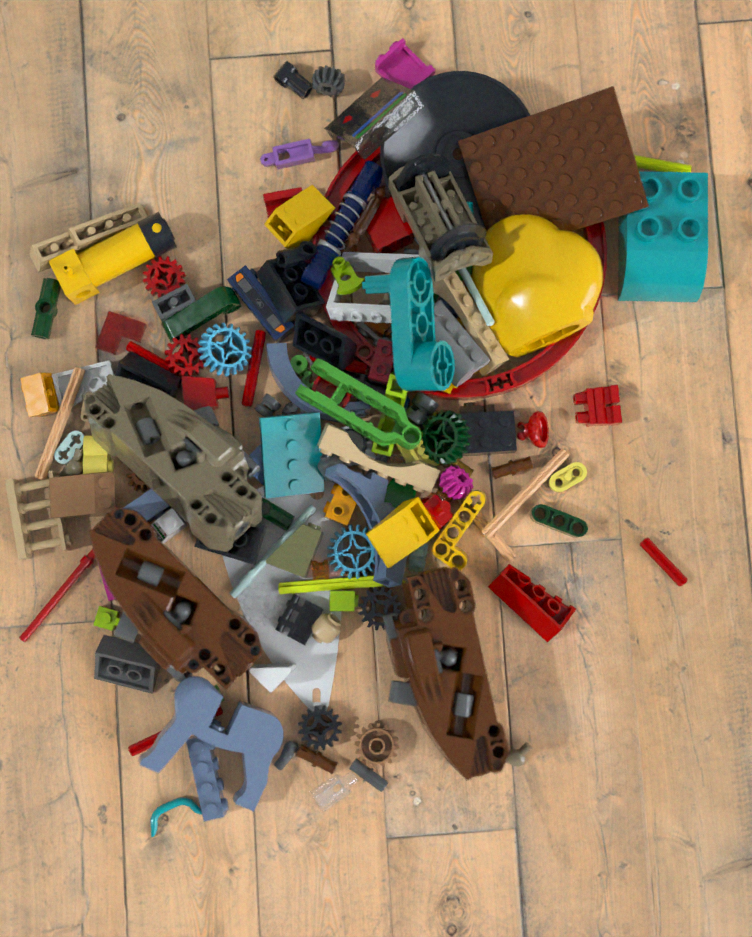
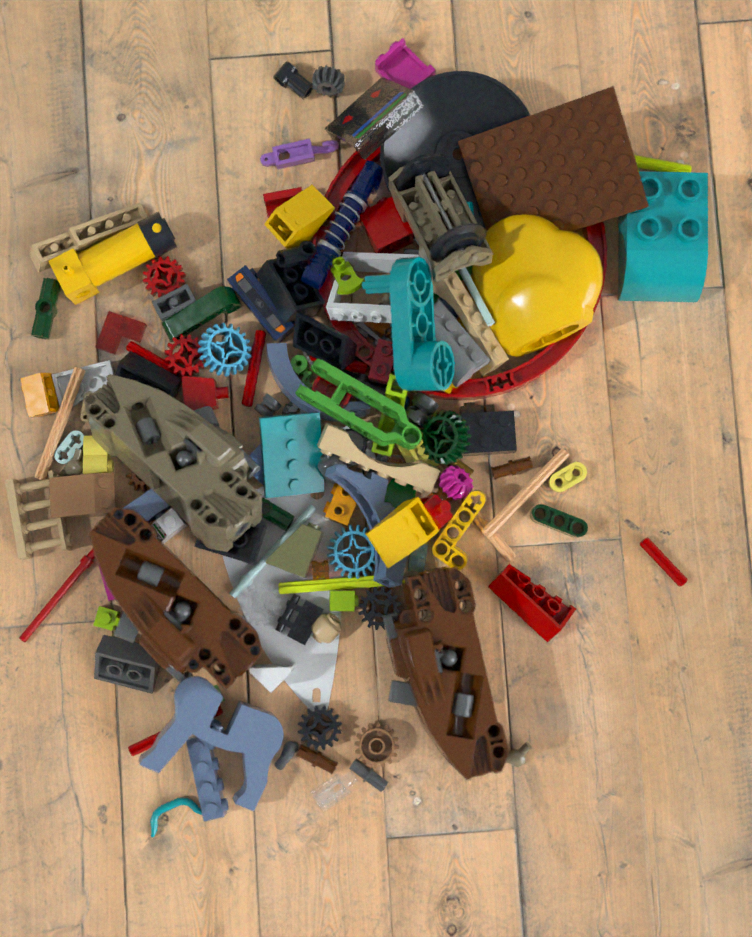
reddish brown wheel [348,185,386,247] -> none
red hair [517,411,549,448] -> none
red hips [573,384,622,427] -> none

